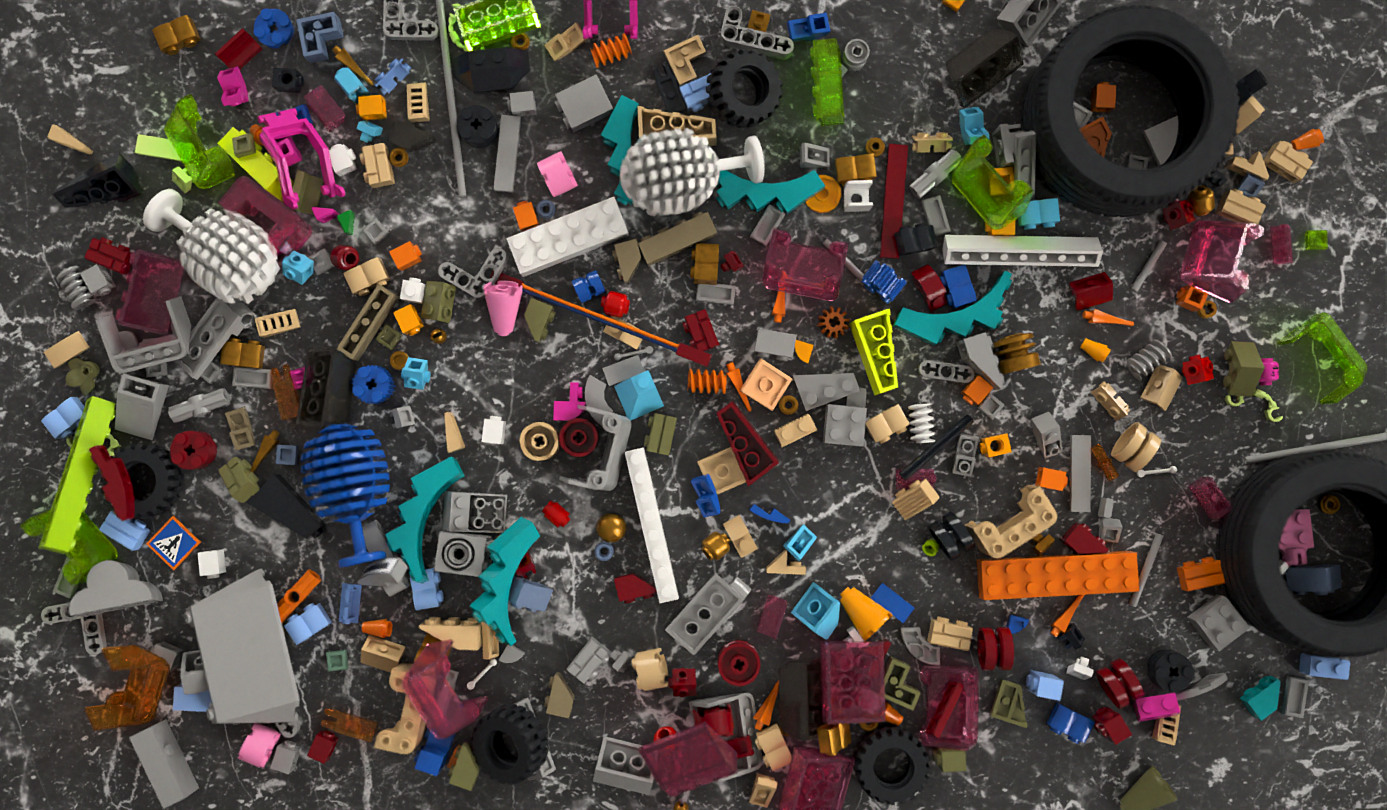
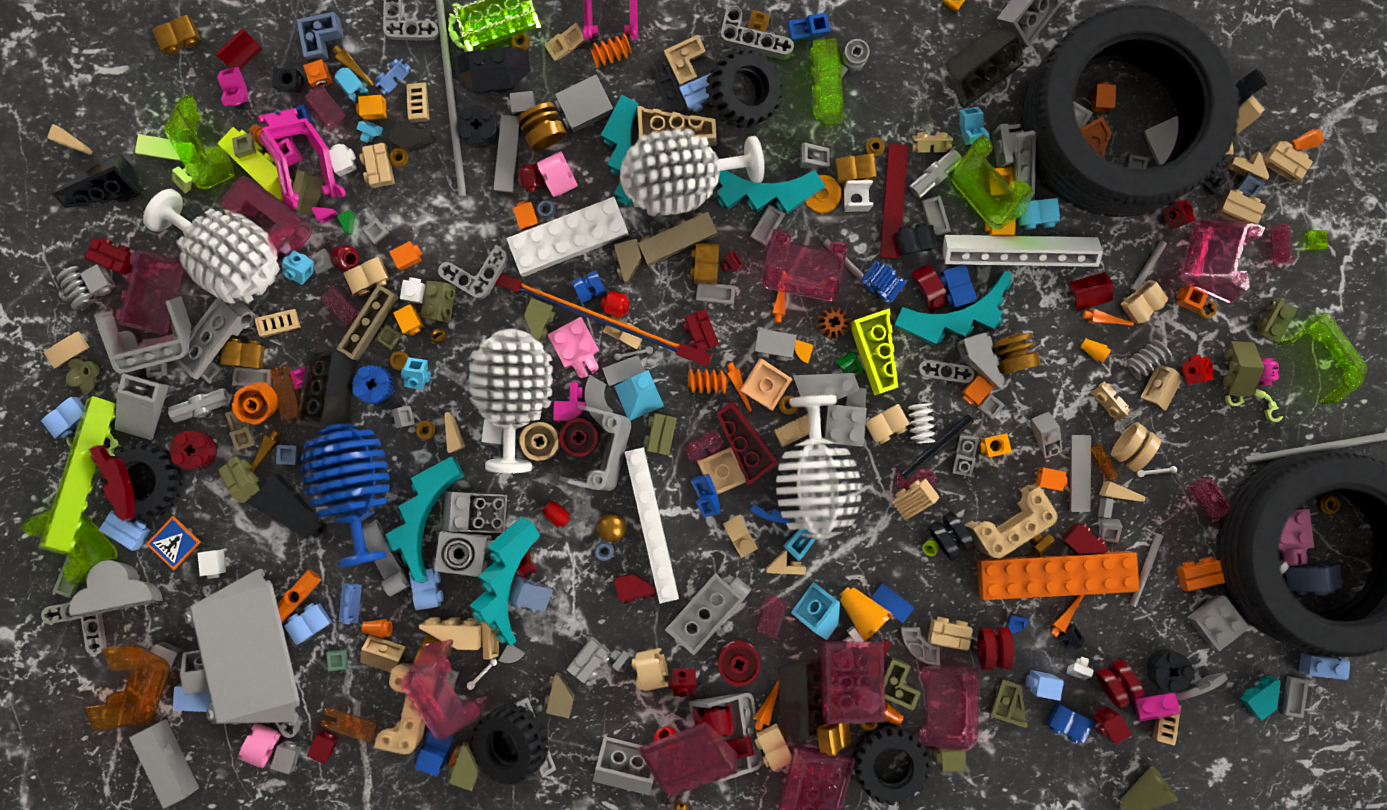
blue plate [254,8,294,48] -> none
light grey slope [357,558,408,587] -> none
bright pink cone [483,281,523,336] -> none
pearl gold head [701,532,730,560] -> none
tan slope [749,773,777,808] -> none
dark red tile [925,681,964,738] -> none
pearl gold head [1188,186,1215,216] -> none
none -> orange brick [232,382,279,424]
none -> orange brick [303,59,334,89]
none -> clear pink panel [320,284,360,326]
none -> pearl gold plate [416,421,435,440]
none -> white plant [469,329,553,473]
none -> pearl gold wheel [517,102,567,151]
none -> dark red head [518,164,544,192]
none -> bright pink plate [548,317,599,378]
none -> clear pink hinge [684,429,725,462]
none -> white plant [776,395,861,539]
none -> green slope [836,352,864,376]
none -> tan slope [1099,481,1146,502]
none -> tan brick [1120,280,1168,324]
none -> olive bracket [1256,298,1297,344]

